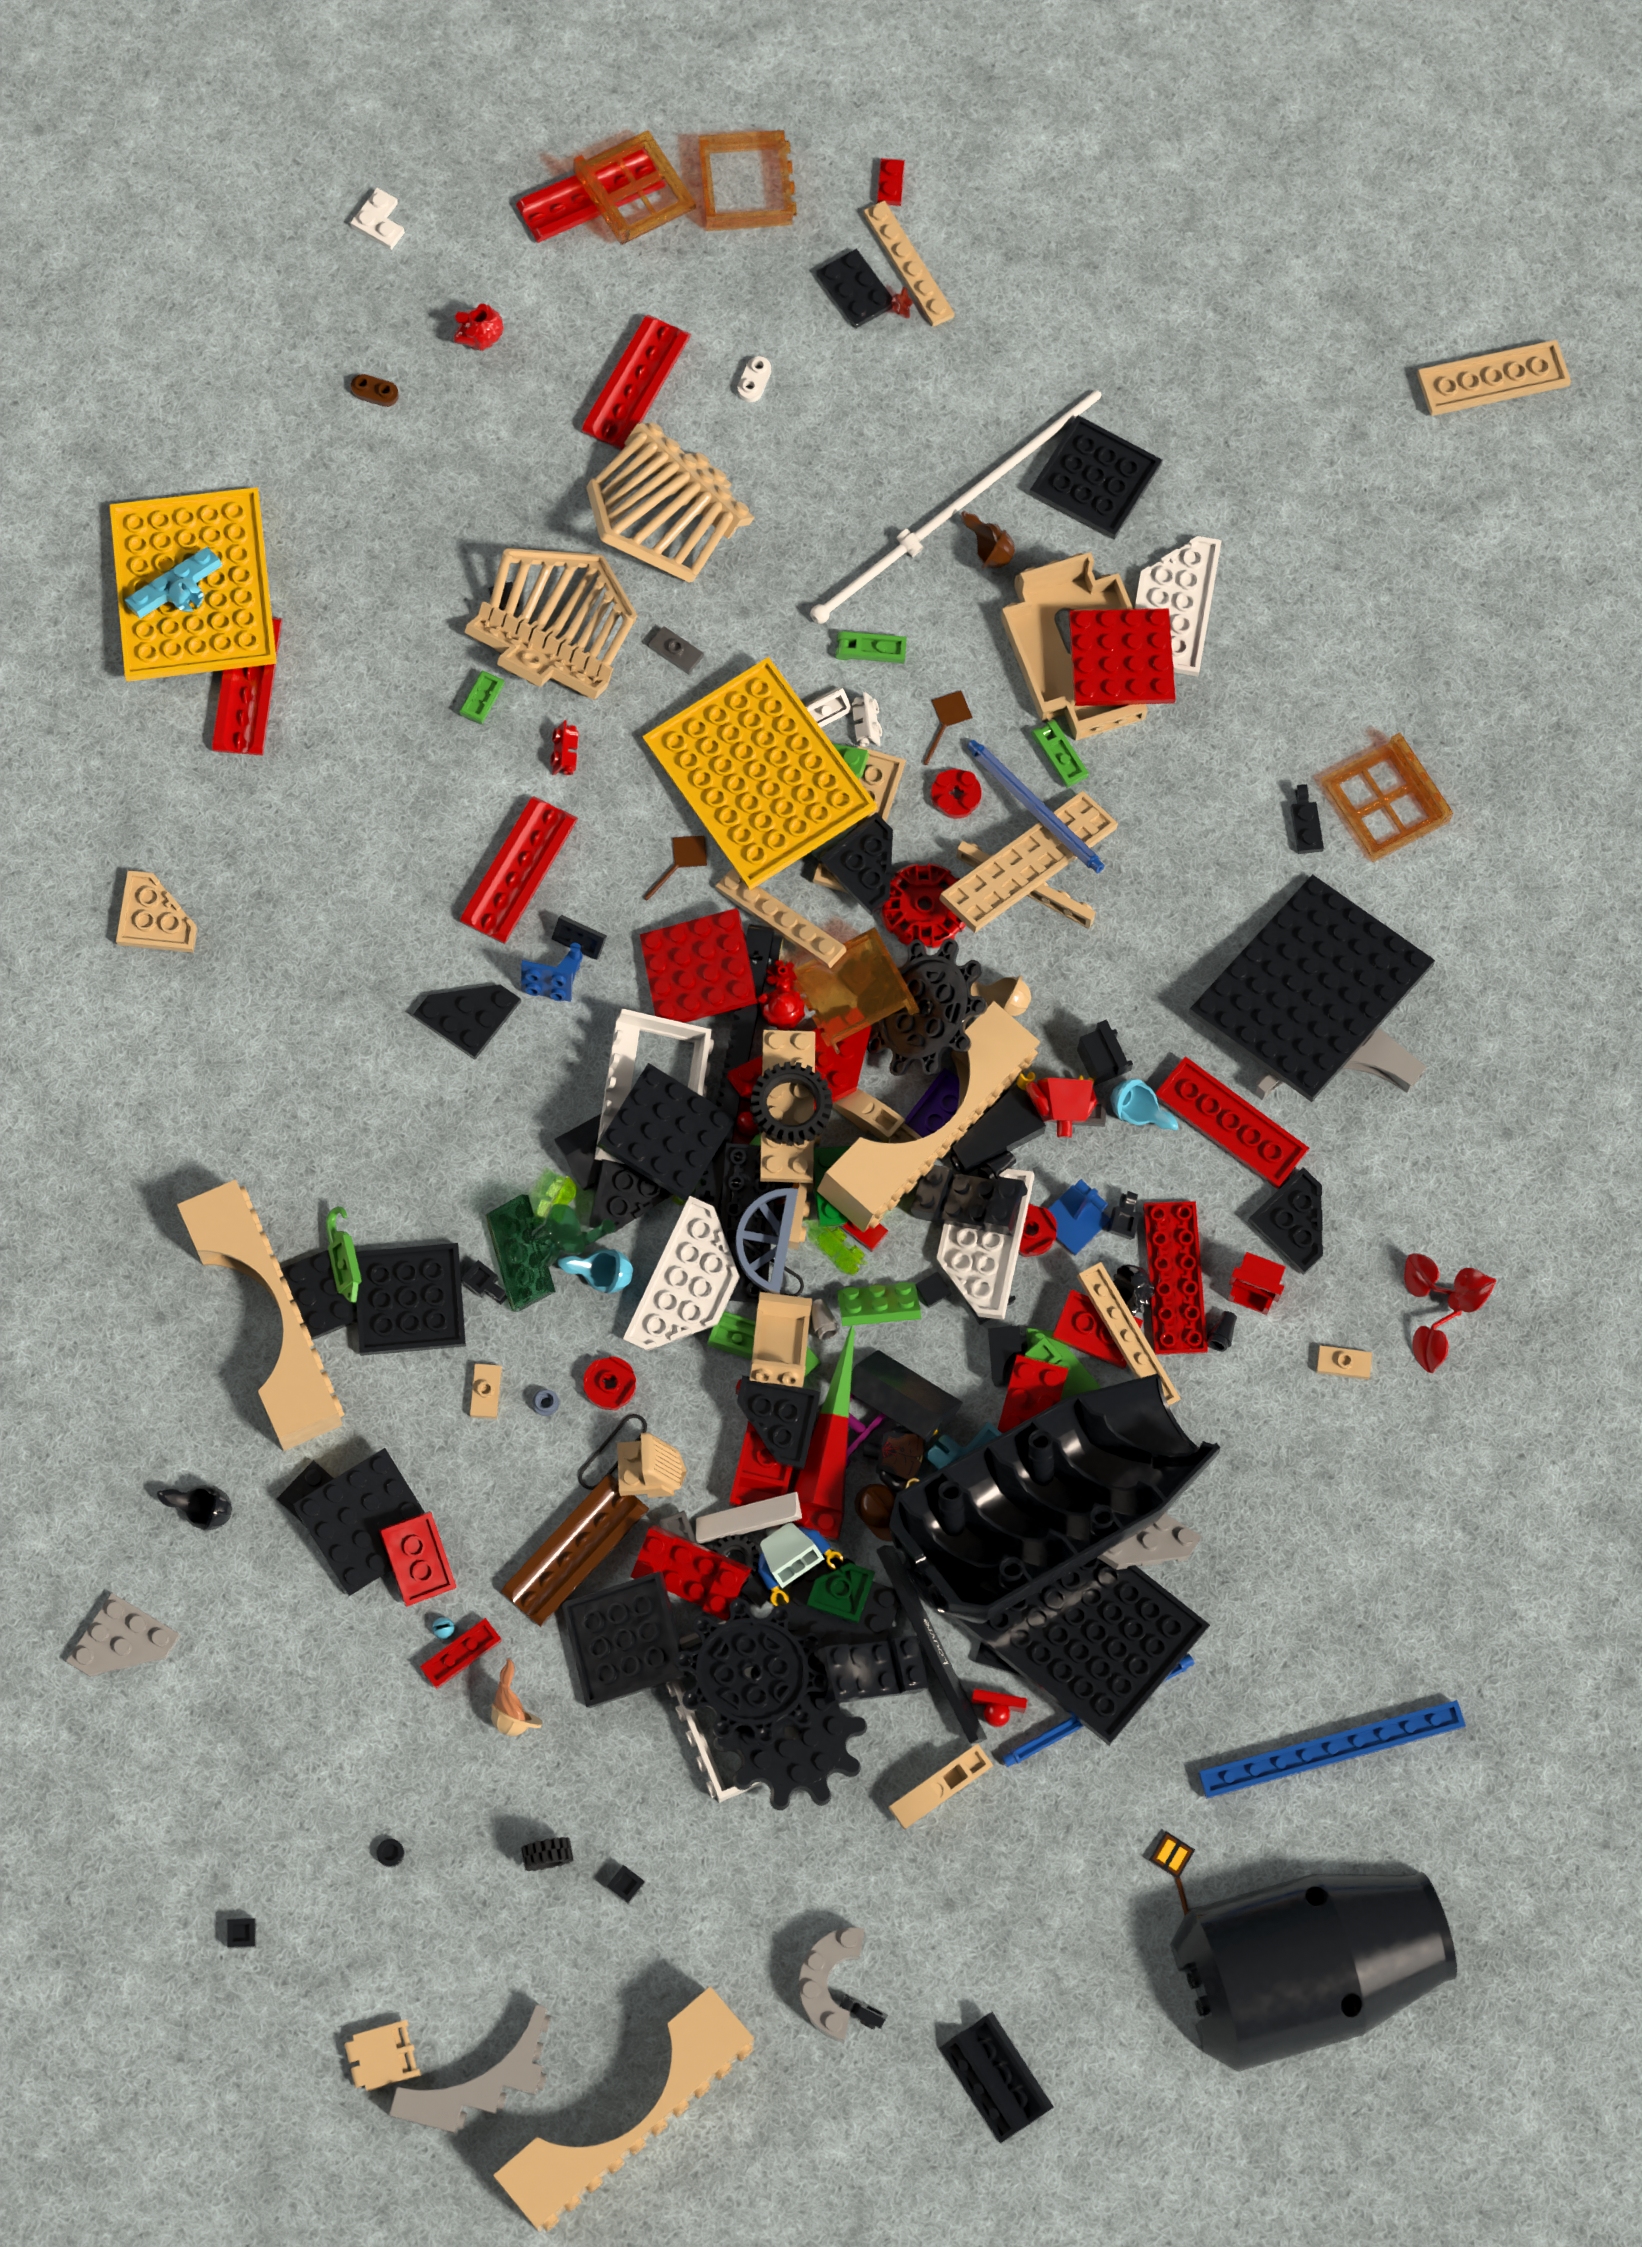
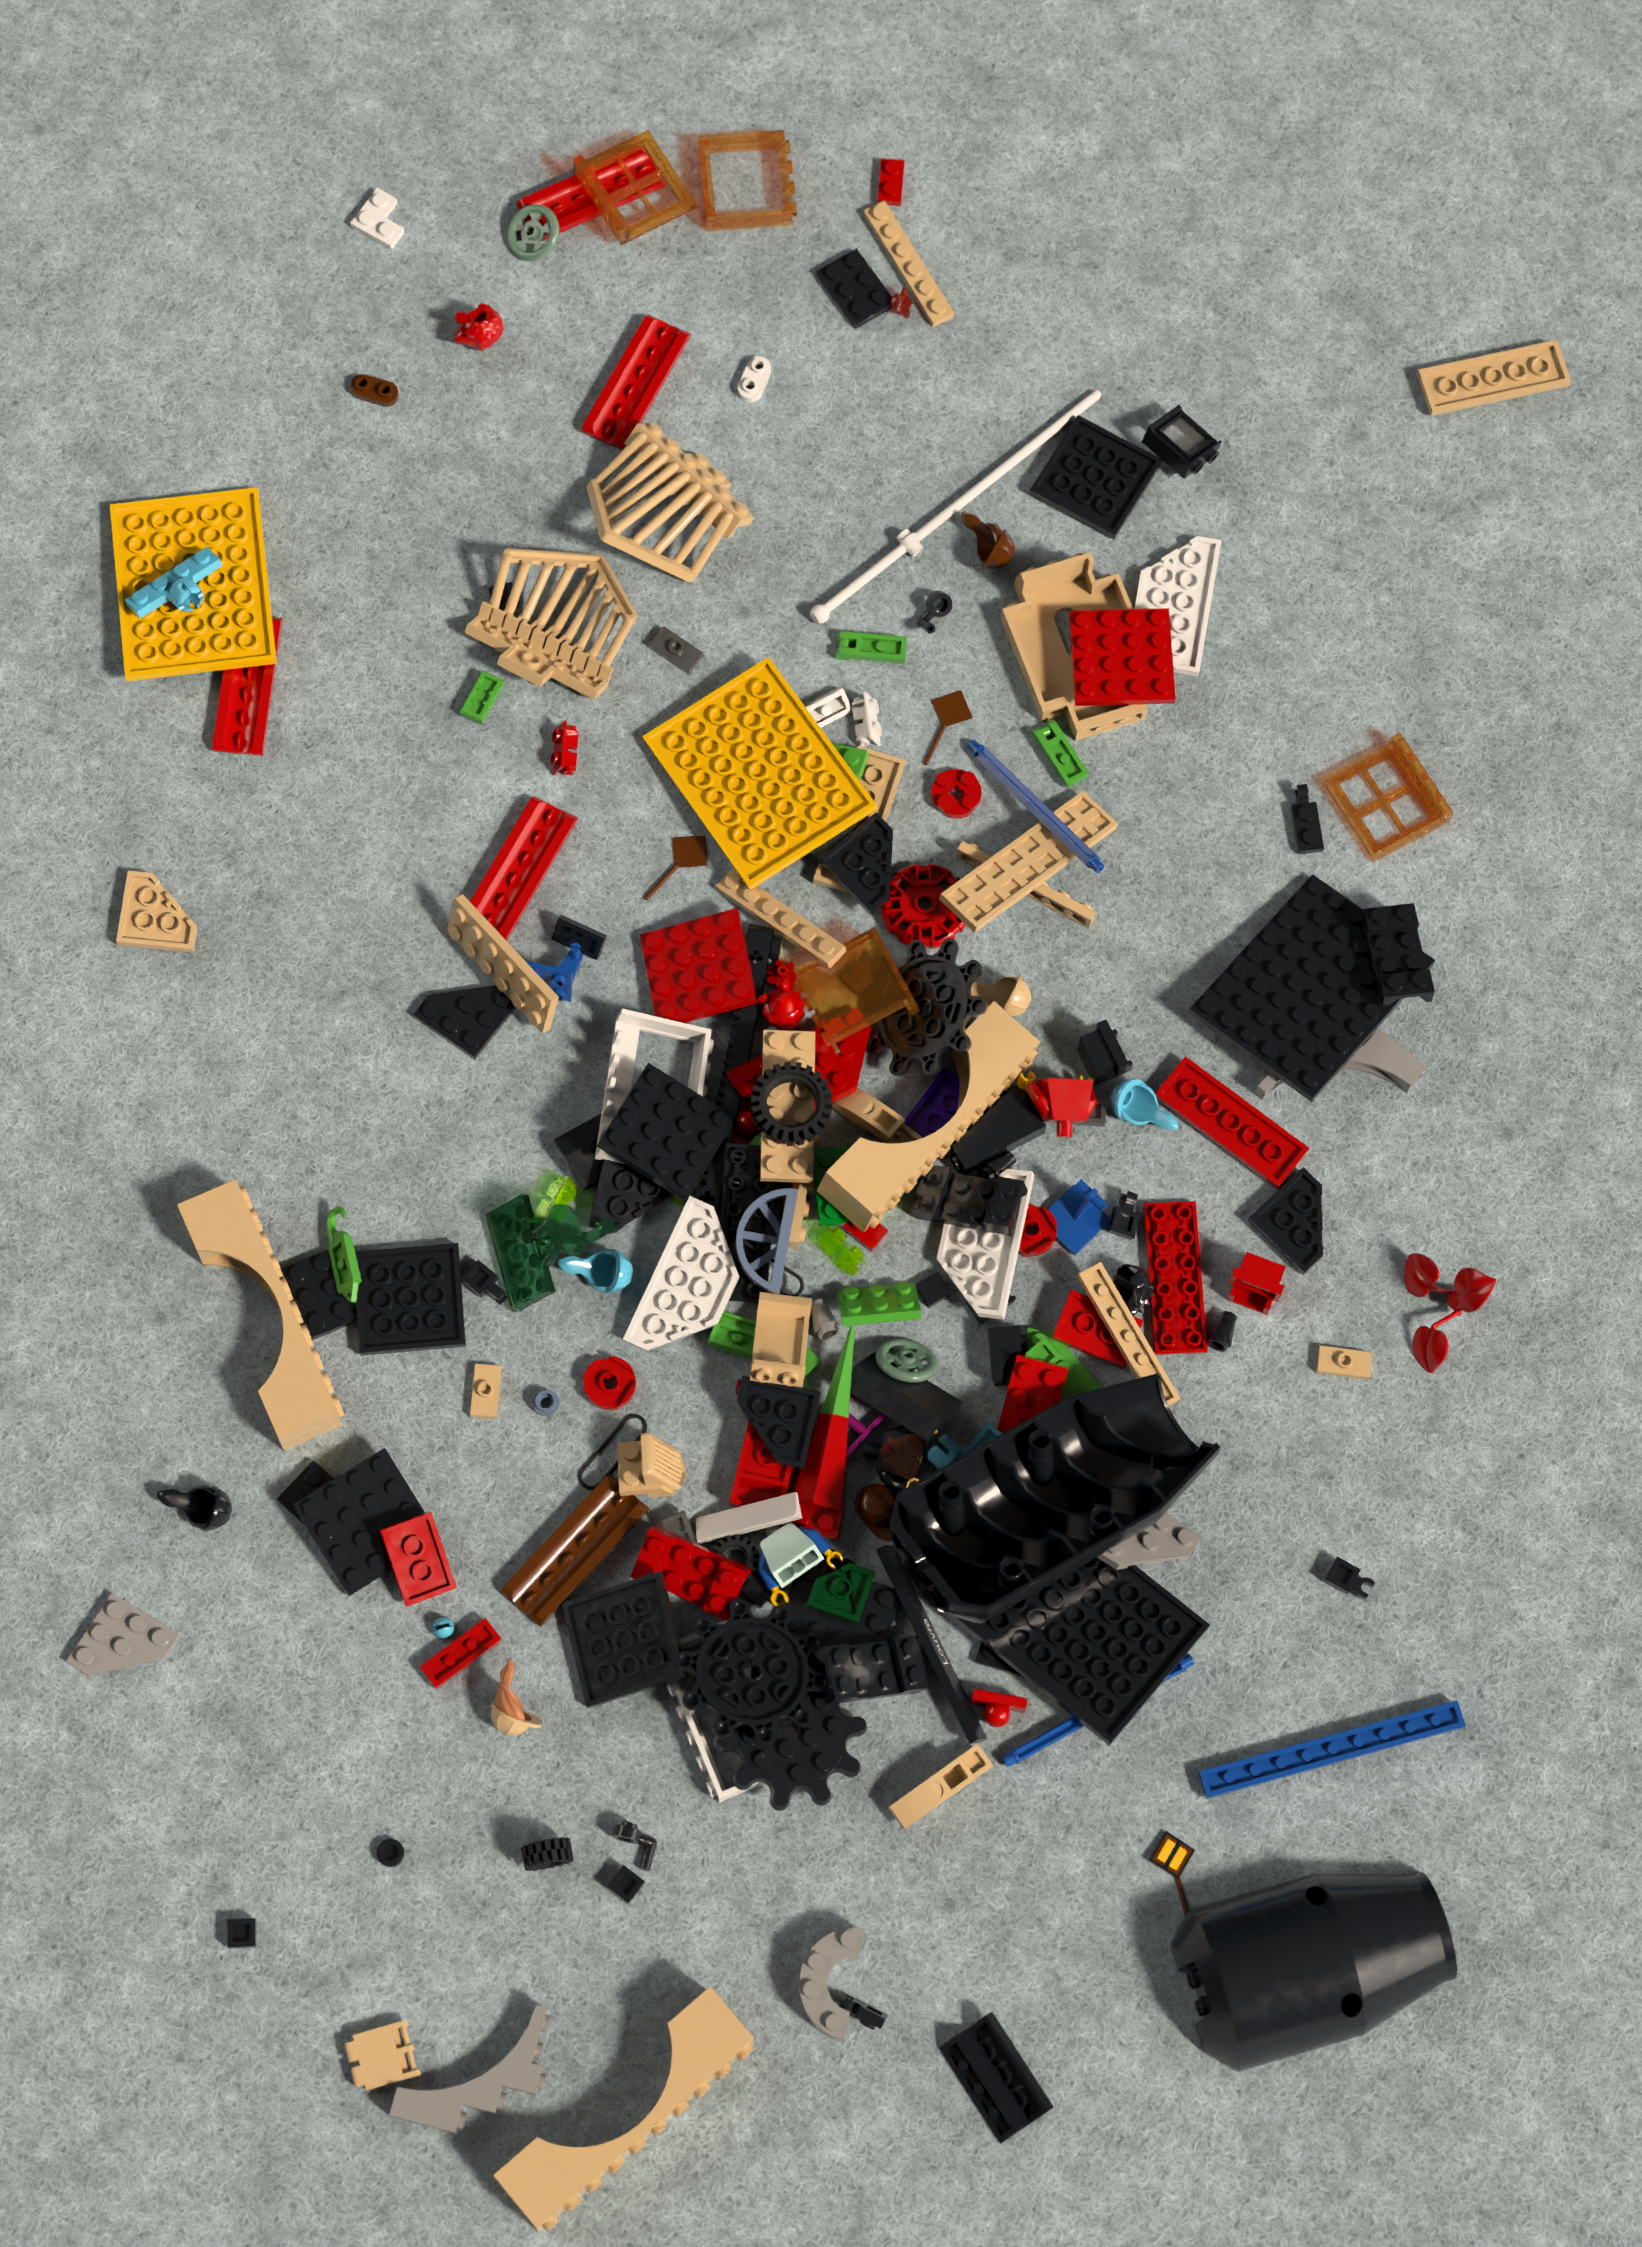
none -> tan plate [447,894,559,1034]
none -> sand green plate [507,204,559,261]
none -> black plate [612,1821,657,1871]
none -> sand green plate [876,1339,938,1383]
none -> black plate [917,591,953,634]
none -> black window [1142,405,1222,479]
none -> black plate [1324,1556,1375,1600]
none -> black piece [1361,903,1435,1007]

